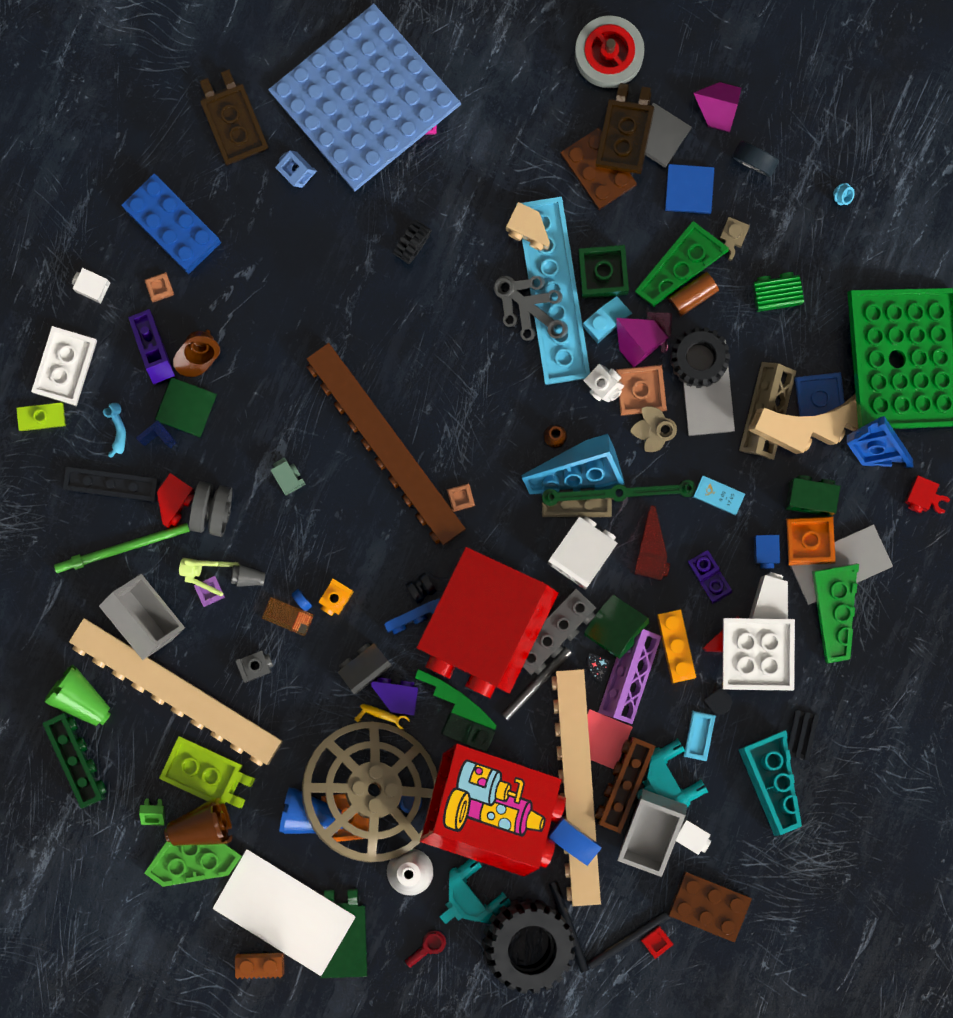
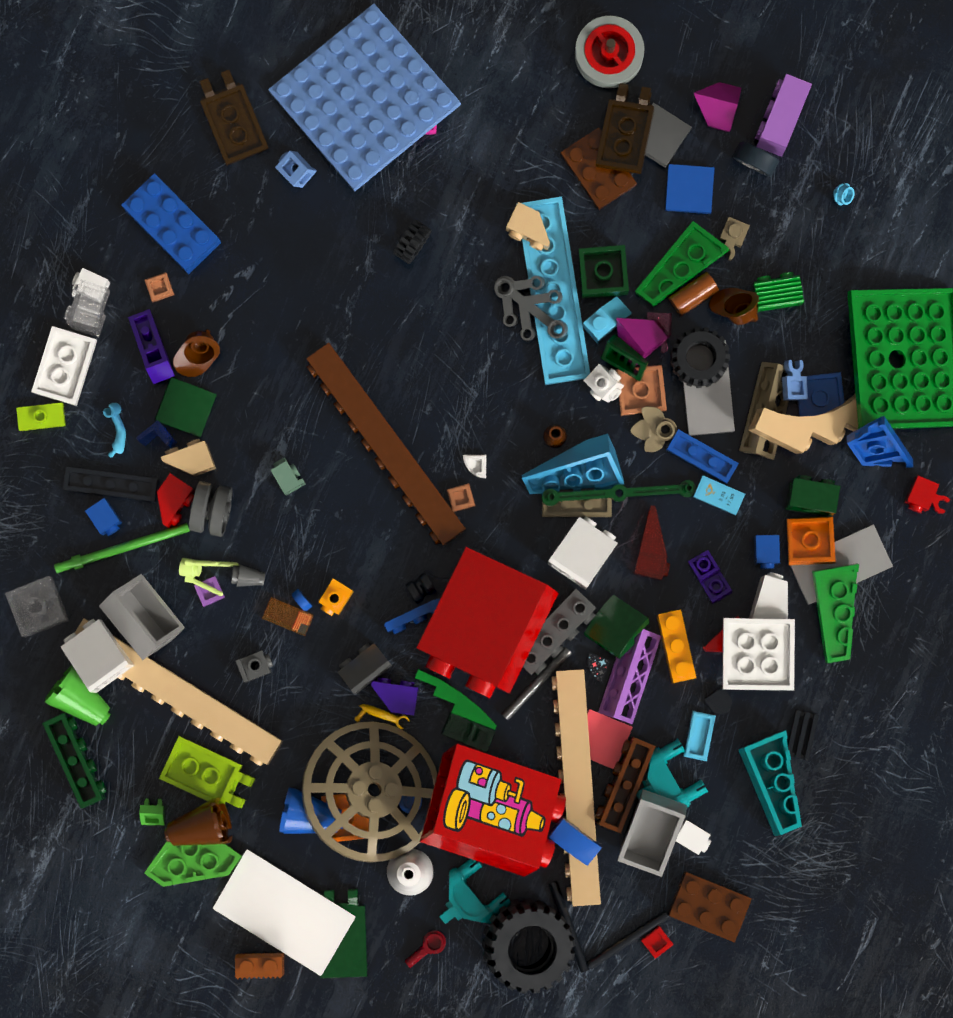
none -> clear brick [5,576,69,638]
none -> white slope [61,619,134,693]
none -> clear brick [64,279,110,338]
none -> blue brick [85,498,122,536]
none -> tan slope [161,439,216,477]
none -> white tile [463,455,486,479]
none -> dark green slope [601,334,649,381]
none -> blue plate [667,429,739,484]
none -> reddish brown piece [709,288,759,325]
none -> medium lavender brick [755,74,812,157]
none -> medium blue plate [782,360,808,400]

